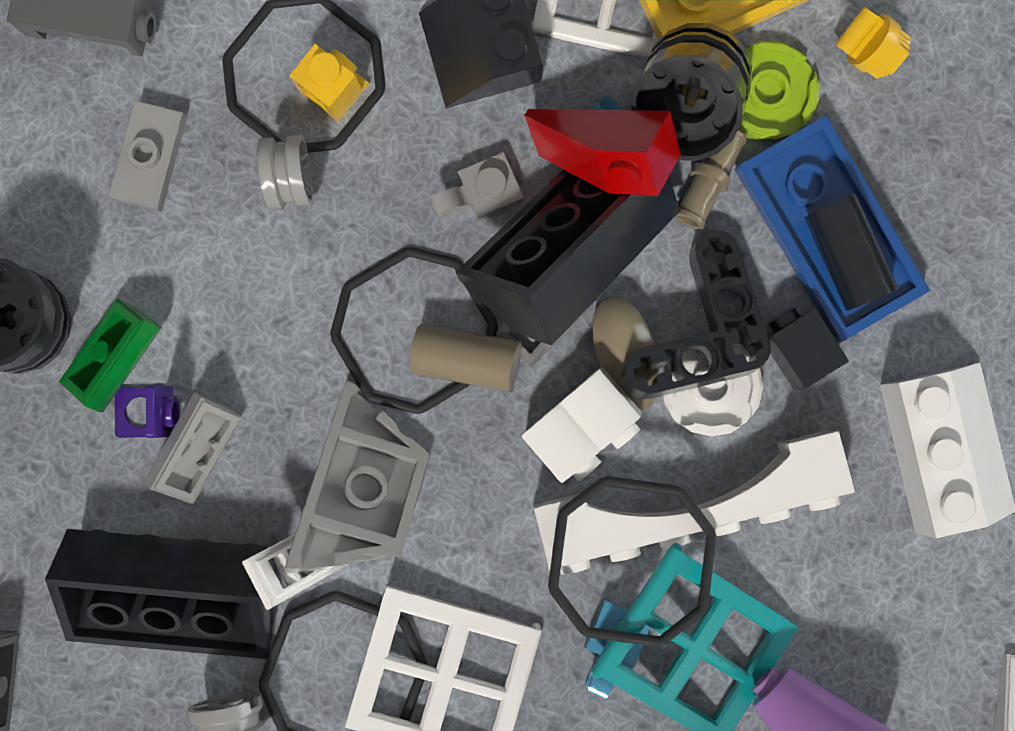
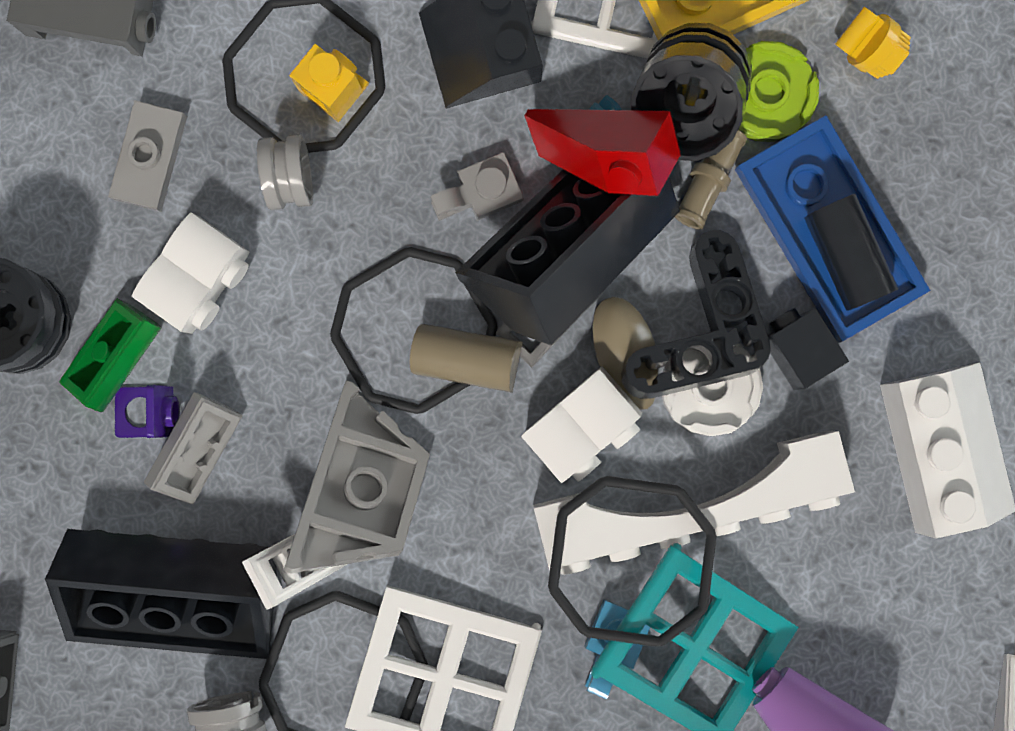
none -> white brick [131,213,250,334]

